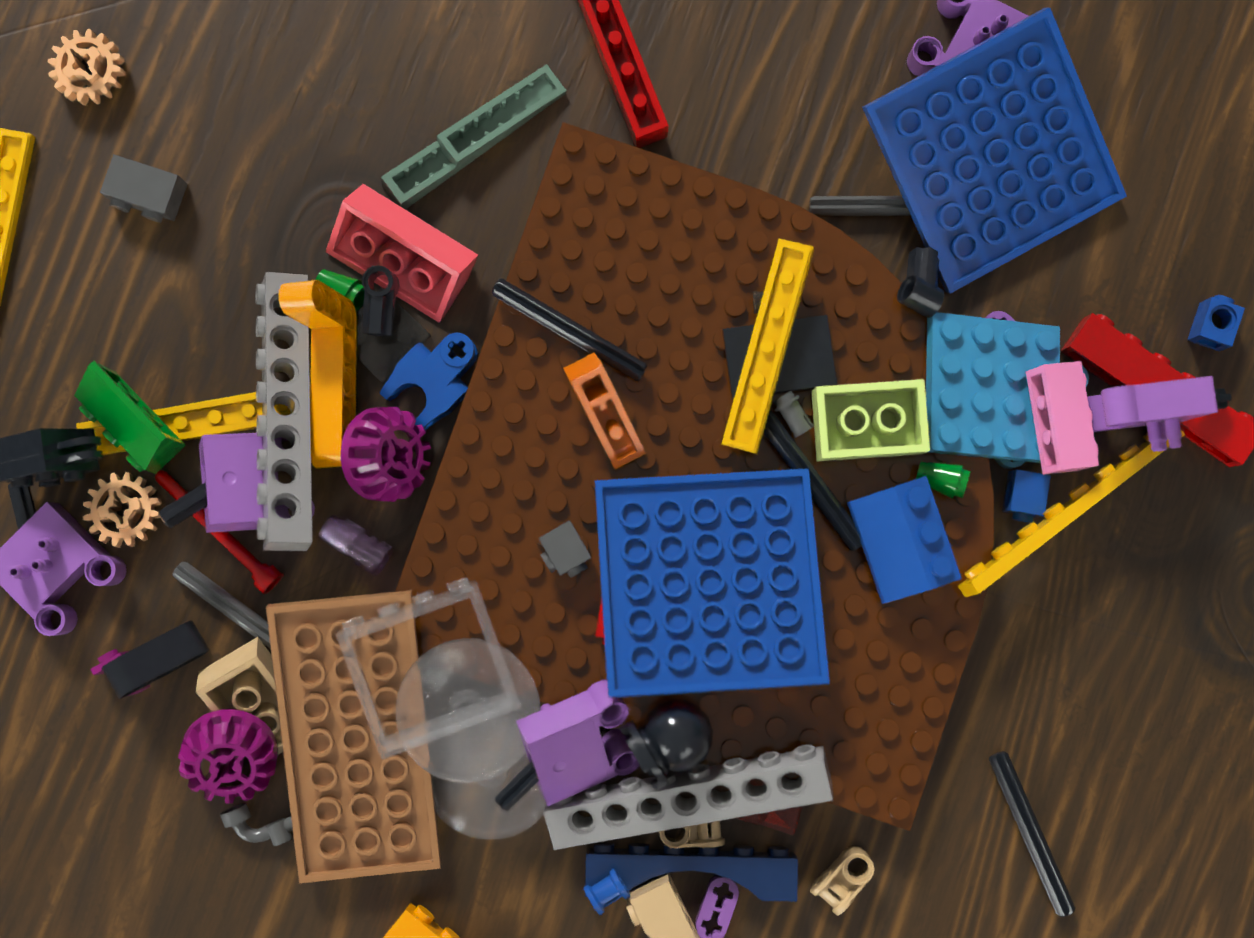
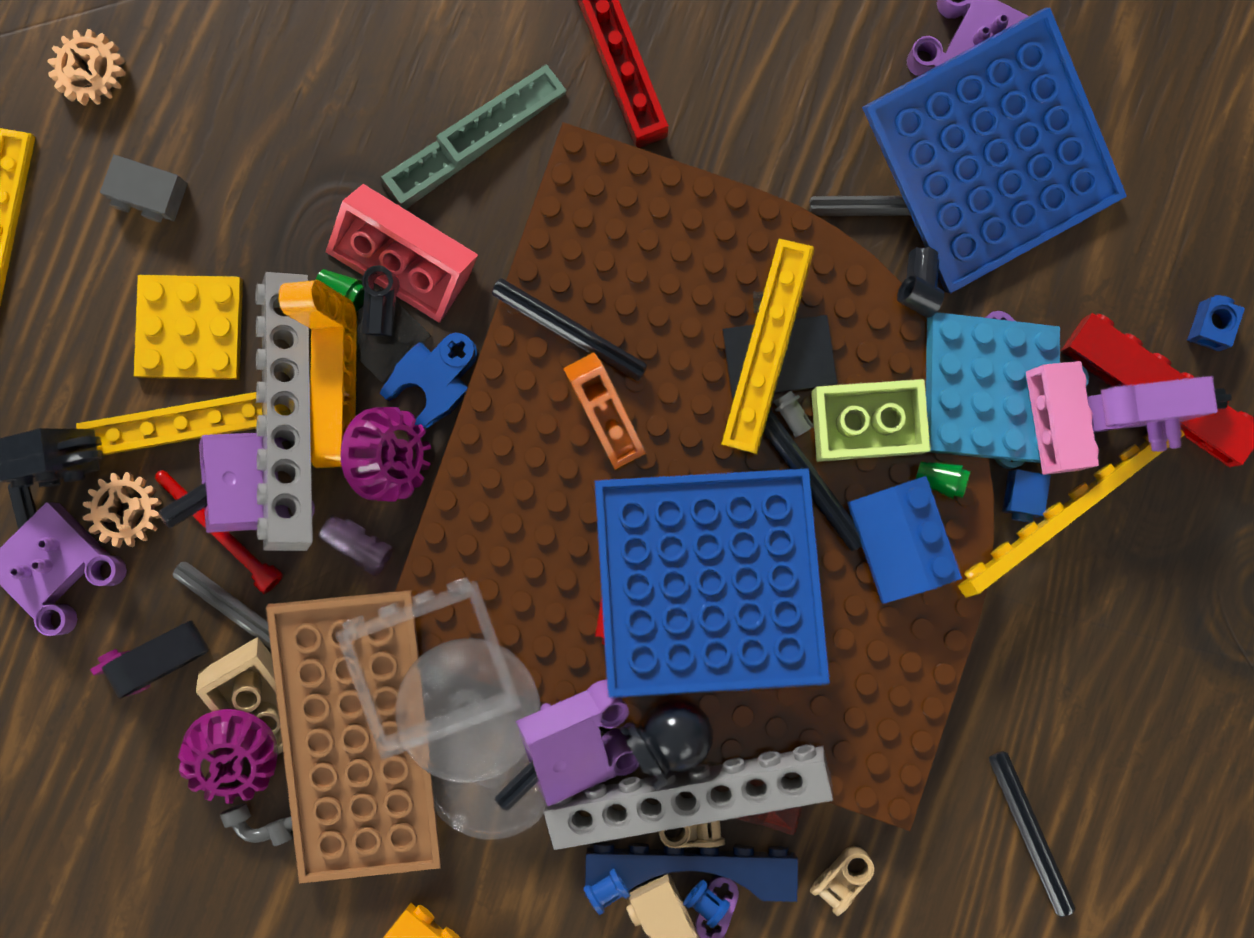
green slope [74,361,186,474] -> none
dark grey brick [539,520,592,578] -> none
none -> yellow plate [134,275,243,380]
none -> blue bush [683,880,730,928]

